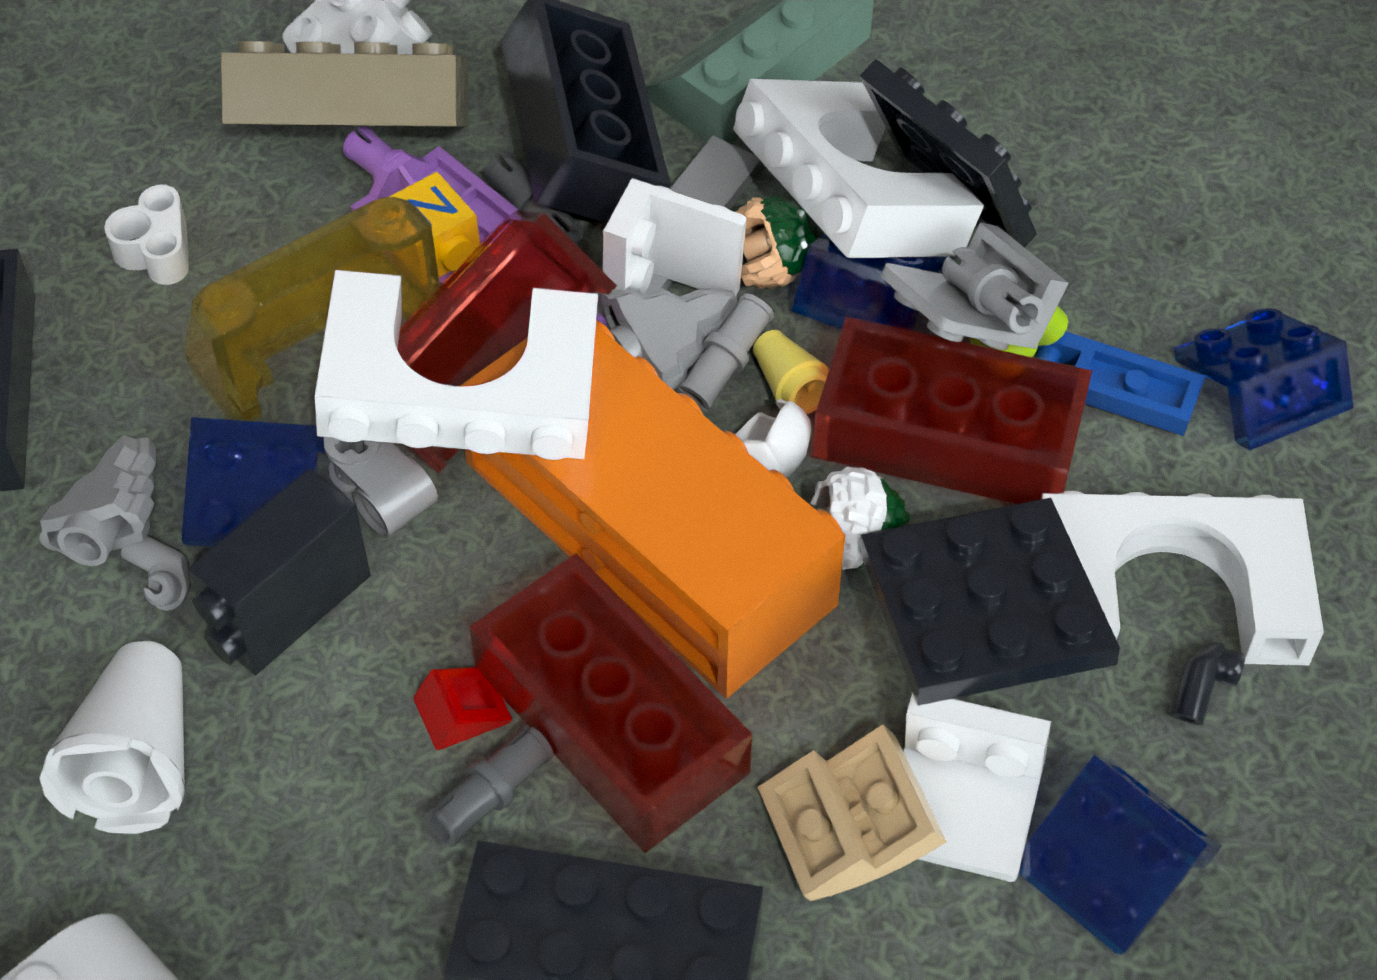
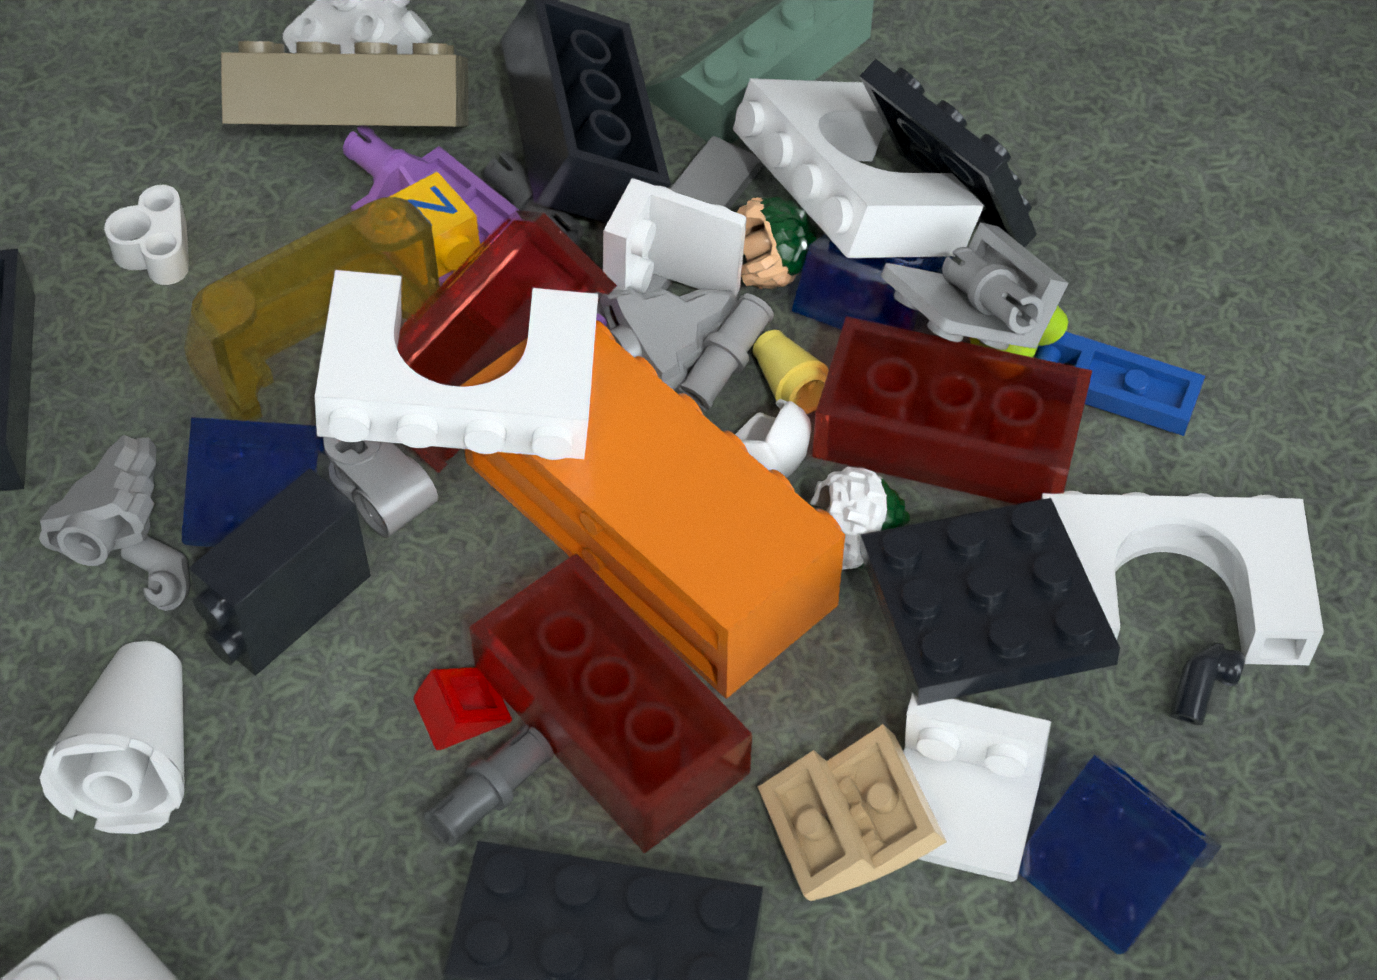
clear blue bracket [1174,308,1354,451] -> none

